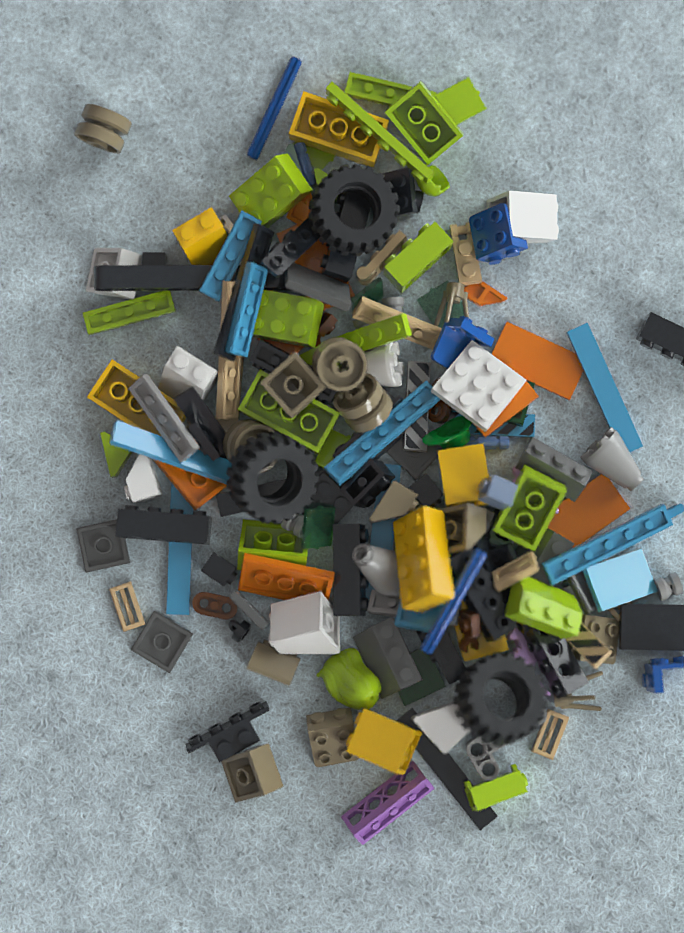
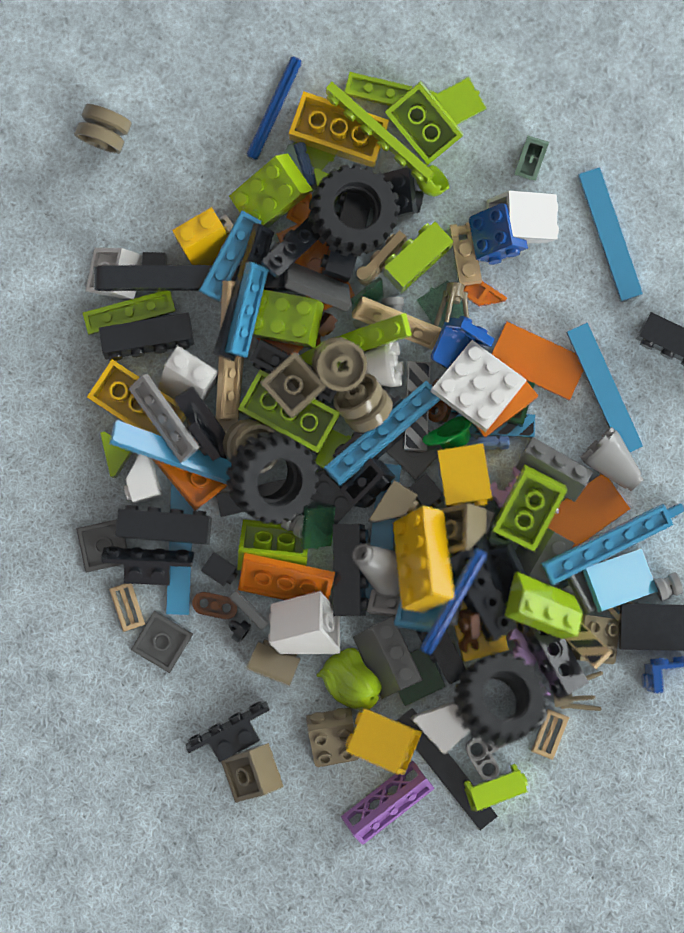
sand blue brick [478,474,518,510] -> none
tan tile [492,551,539,592] -> none
none -> black brick [99,312,195,361]
none -> black bracket [101,546,194,586]
none -> sand green slope [514,135,549,181]
none -> dark azure tile [578,167,643,302]

